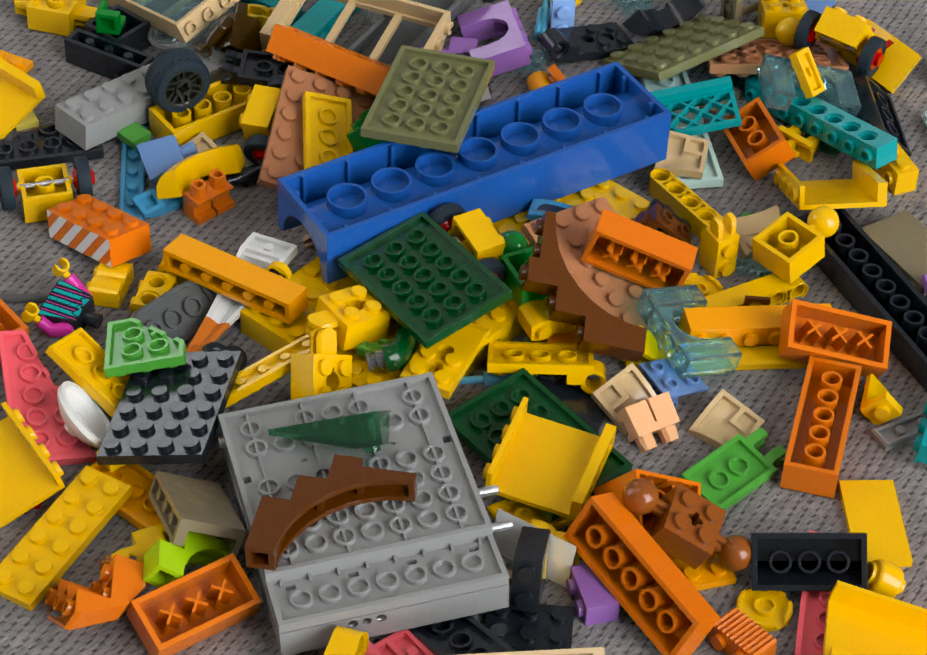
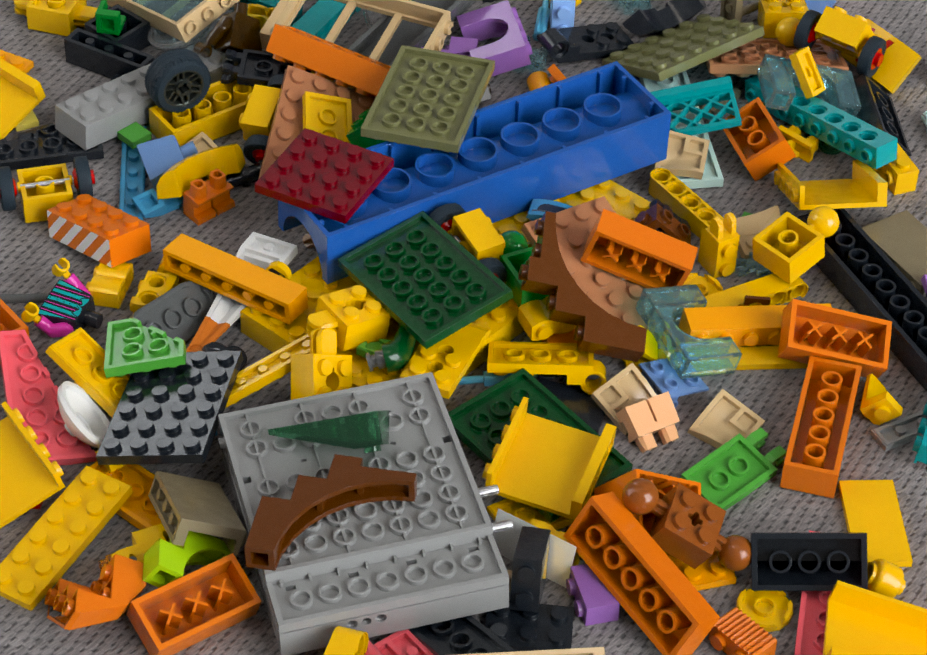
none -> dark red plate [255,128,394,224]

